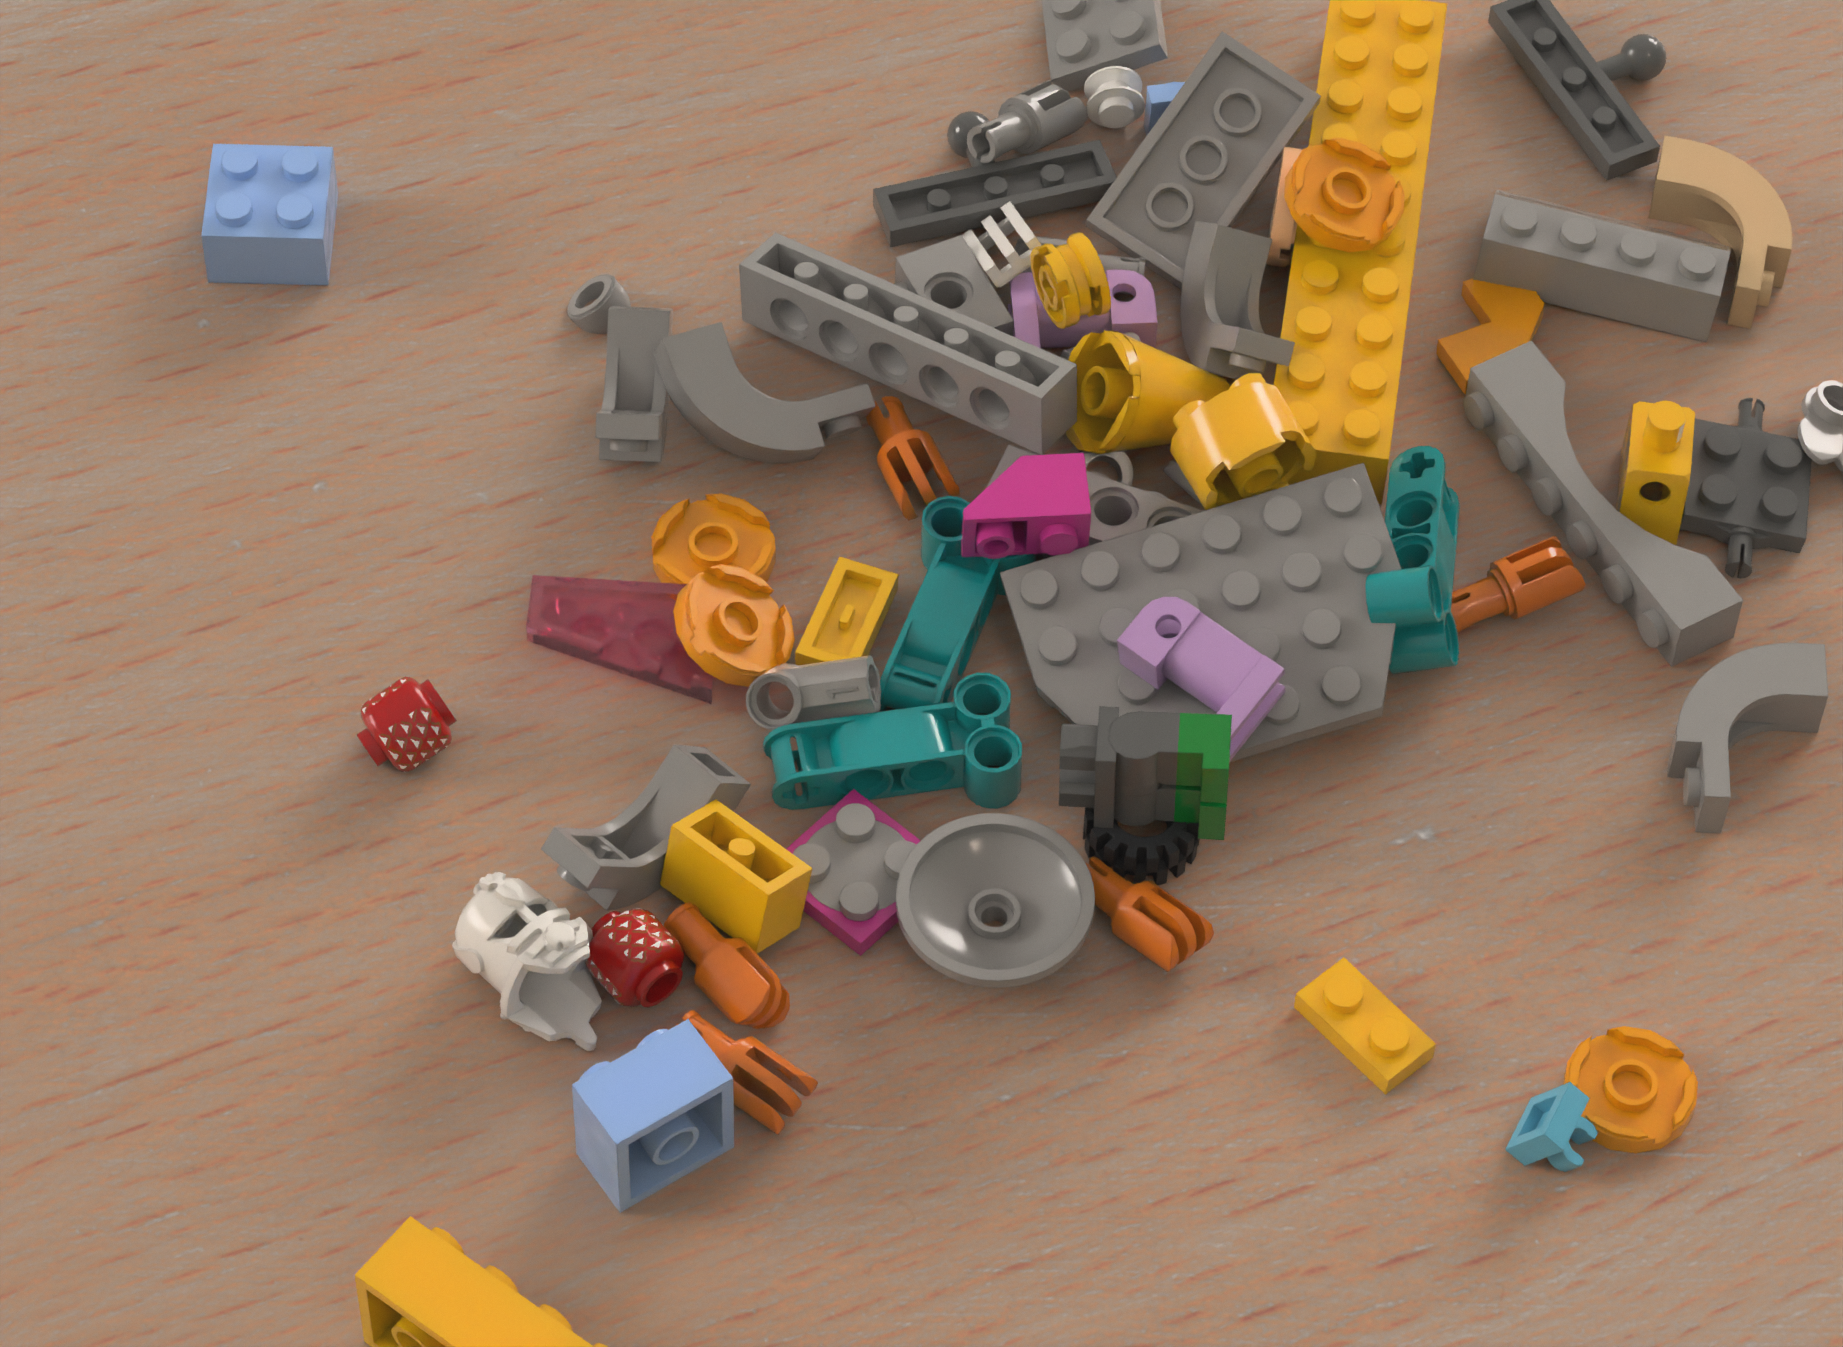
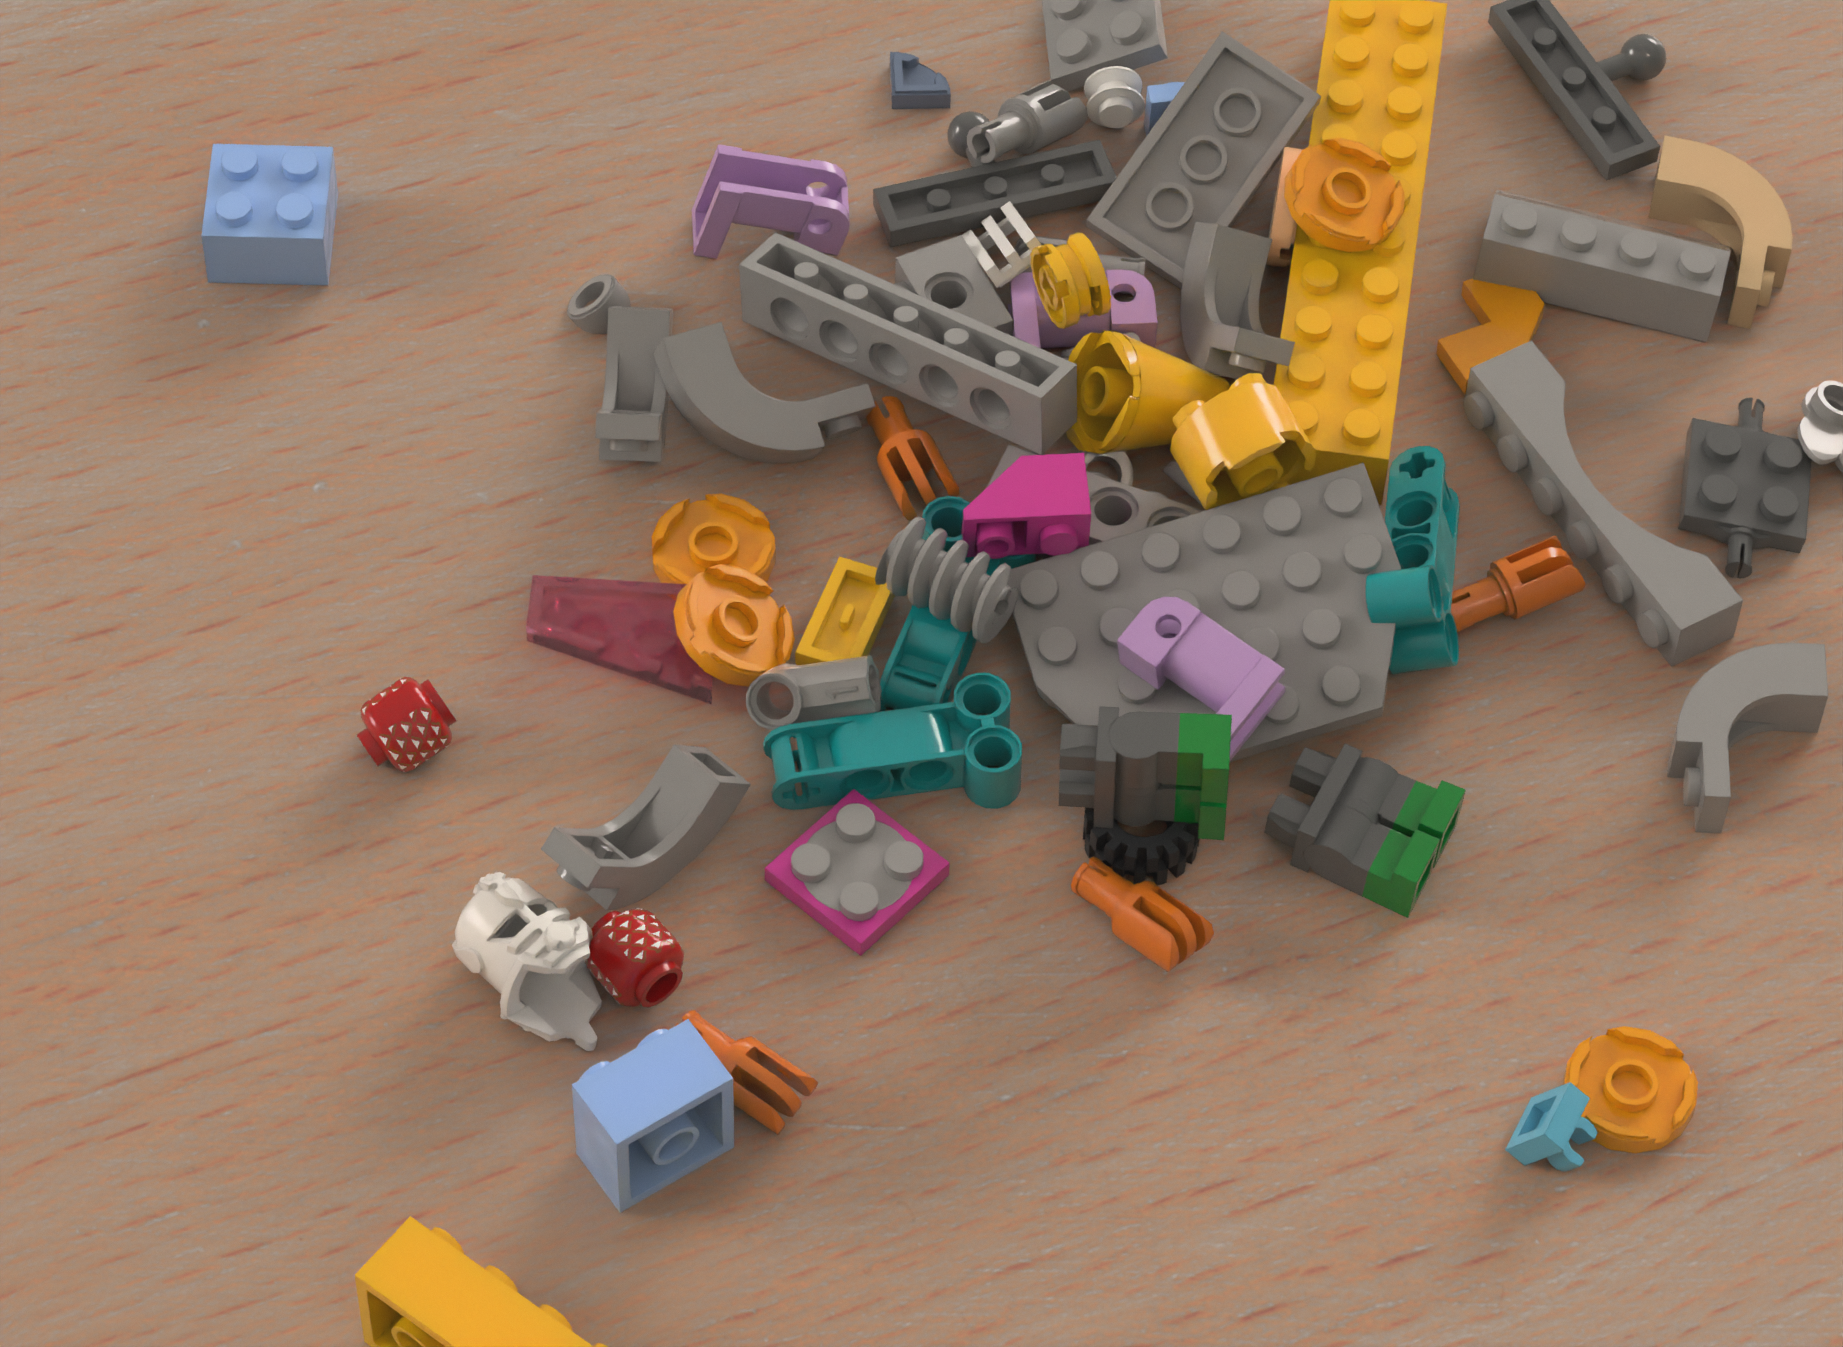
yellow brick [660,799,813,954] -> none
orange arm [663,902,790,1029] -> none
light grey dish [896,813,1095,988] -> none
yellow plate [1294,957,1436,1095] -> none
yellow torso [1616,401,1695,545] -> none
none -> lavender piece [692,144,850,259]
none -> light grey piece [875,516,1018,644]
none -> sand blue tile [890,52,951,109]
none -> dark grey hips [1264,744,1466,918]

